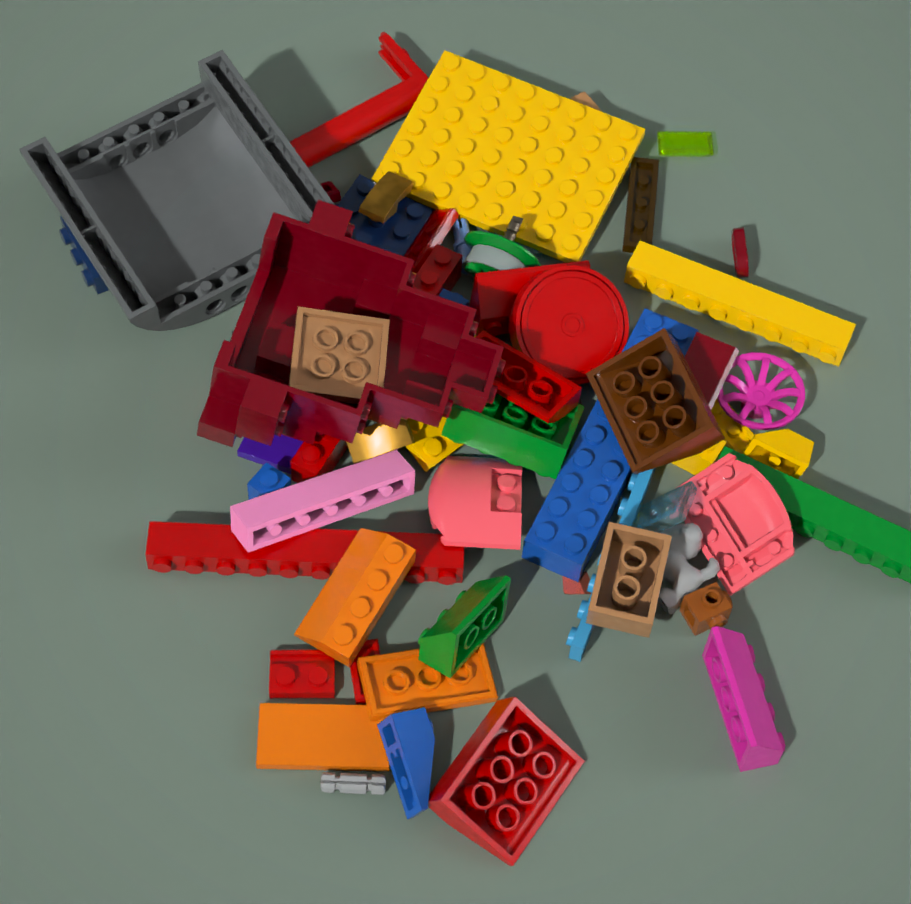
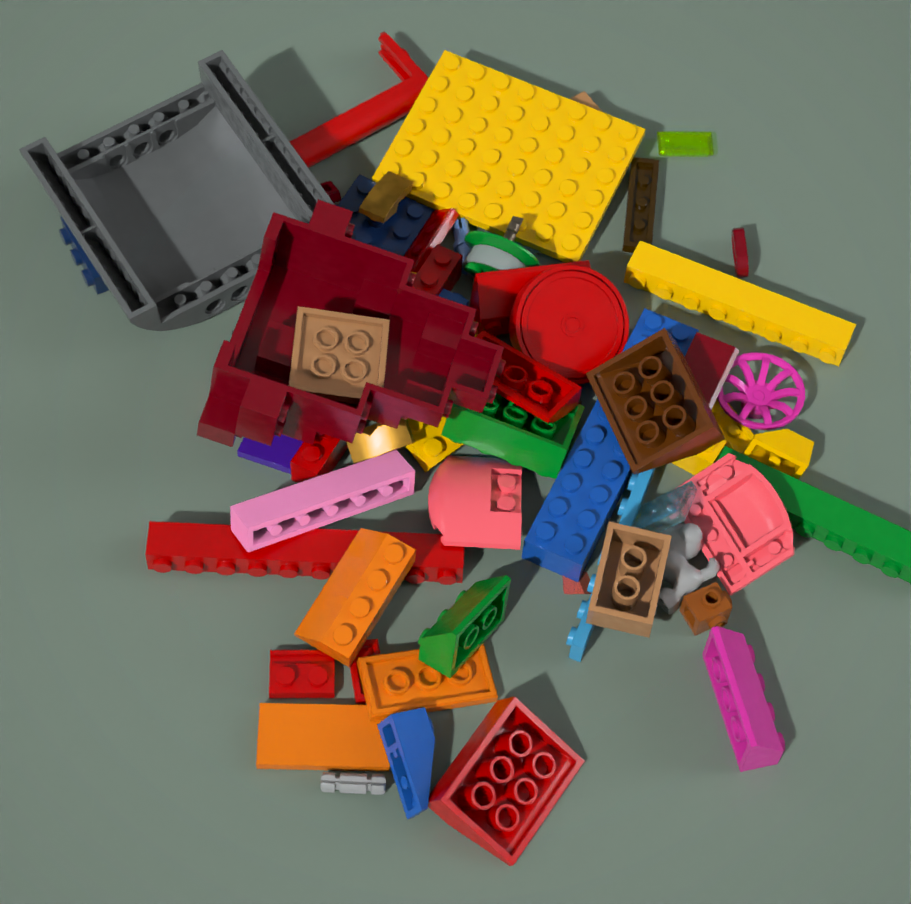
blue brick [247,462,291,500] -> none

